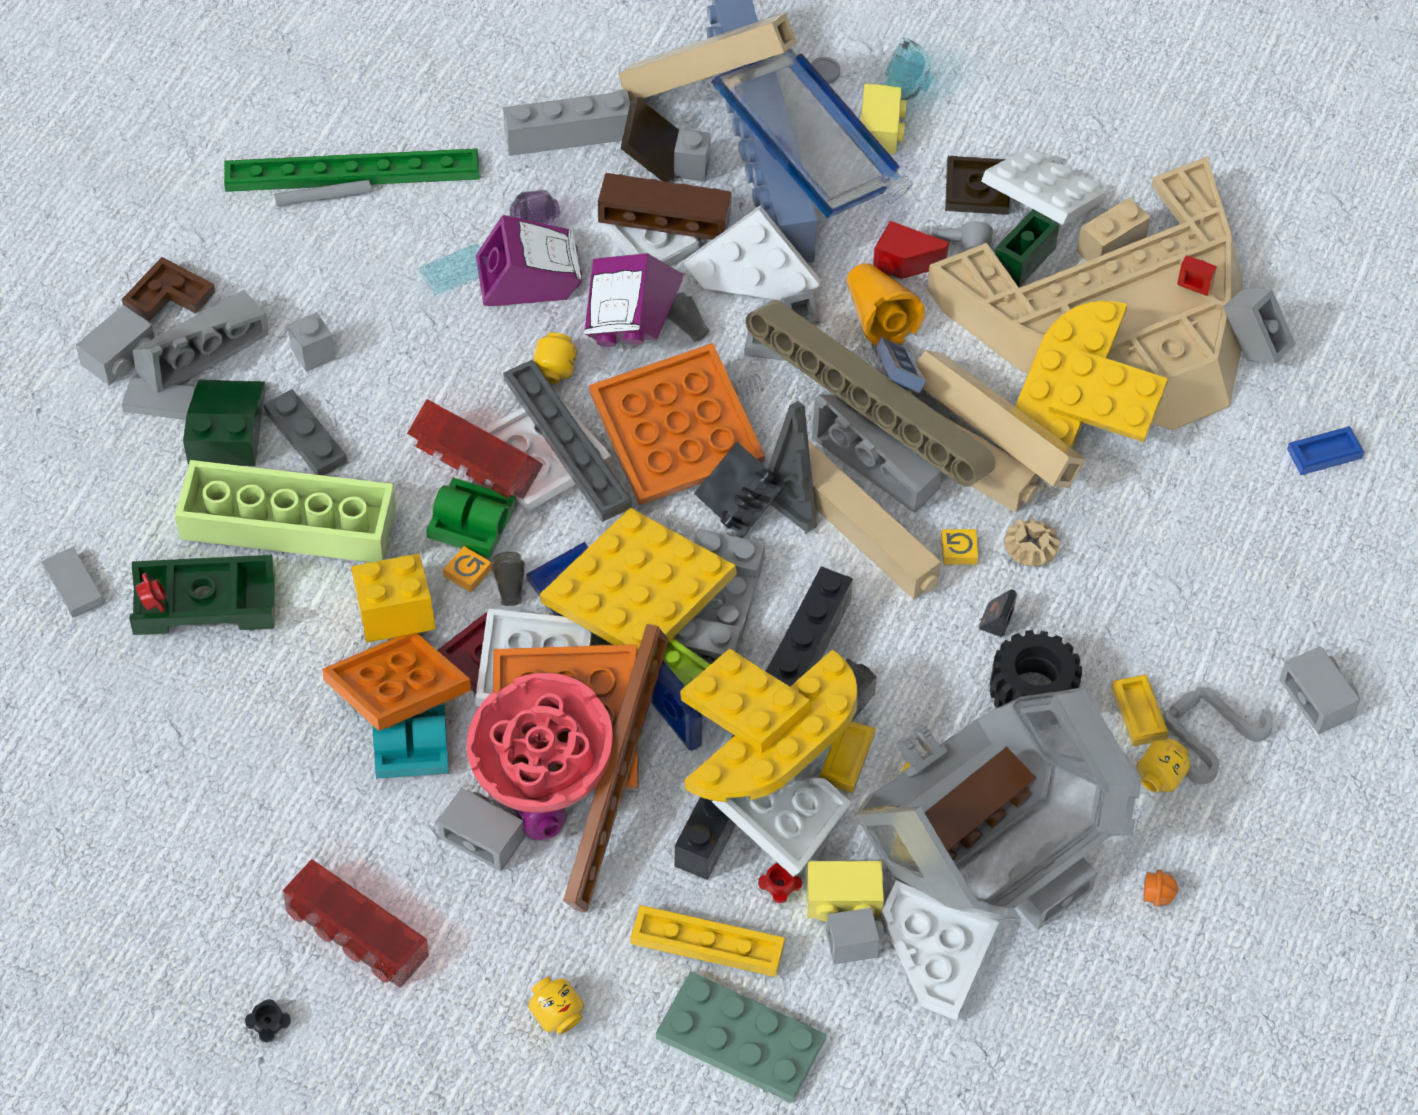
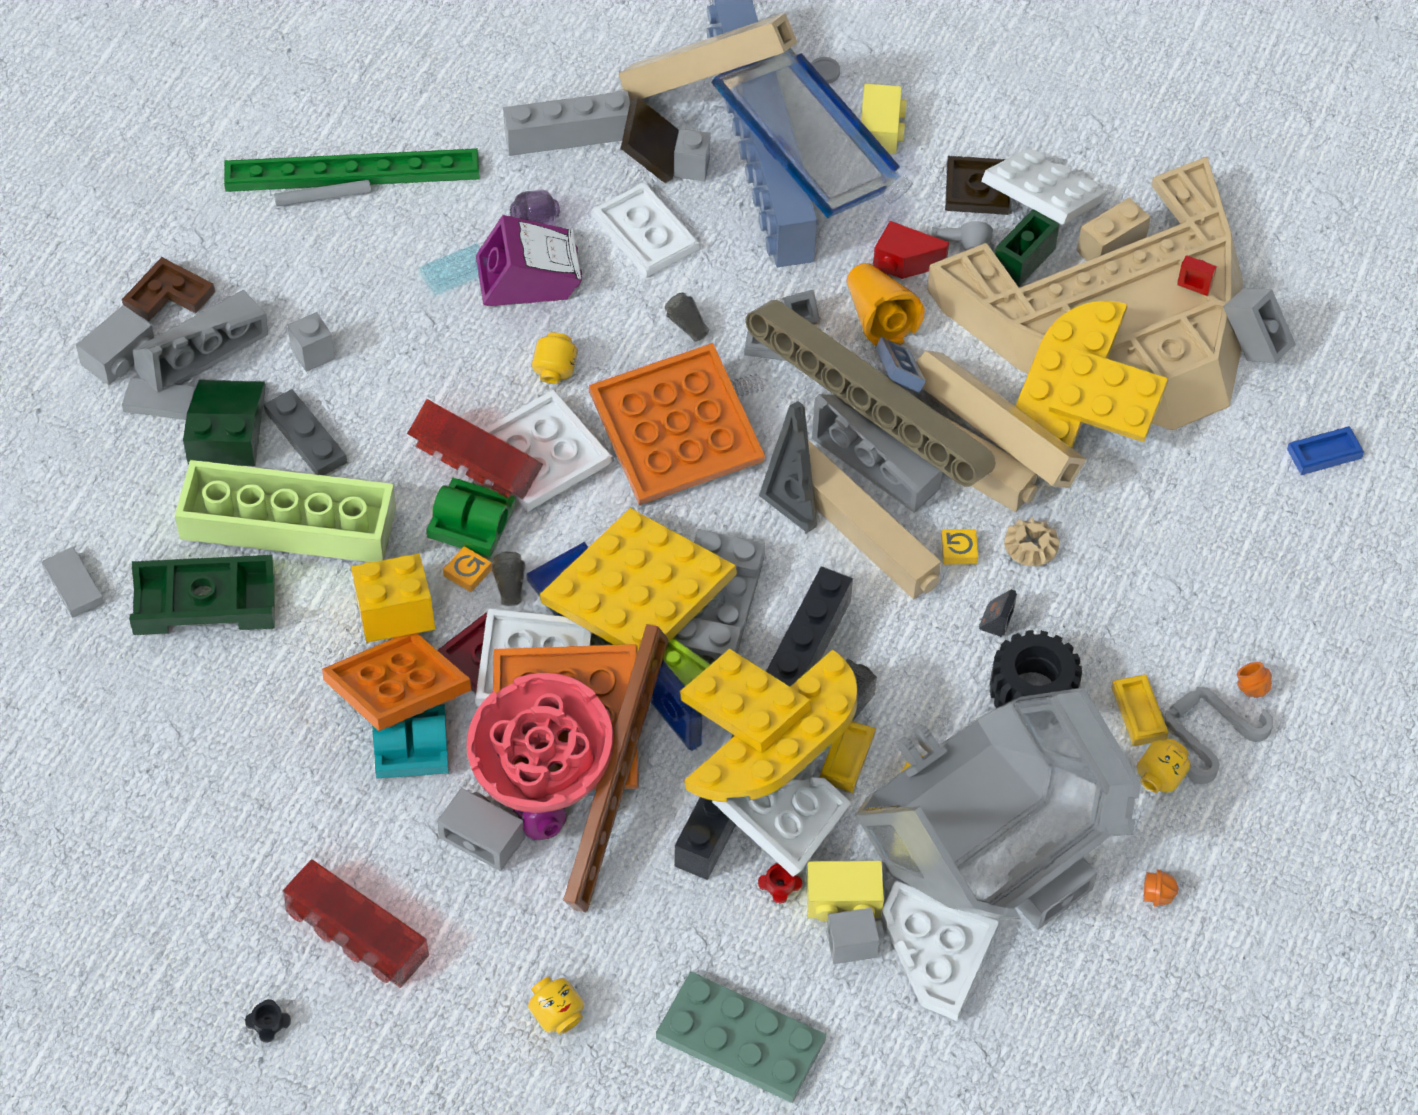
red plate [136,573,167,612] -> none
dark grey tile [503,359,632,522] -> none
slope [584,253,683,347] -> none
reddish brown brick [598,173,732,240] -> none
yellow plate [630,905,785,977] -> none
white plate [683,205,821,300] -> none
black hinge [694,442,786,538] -> none
clear light blue cylinder [880,36,934,101] -> none
reddish brown brick [897,746,1037,862] -> none
light grey brick [1279,646,1360,734] -> none
none -> orange plate [1237,662,1272,698]

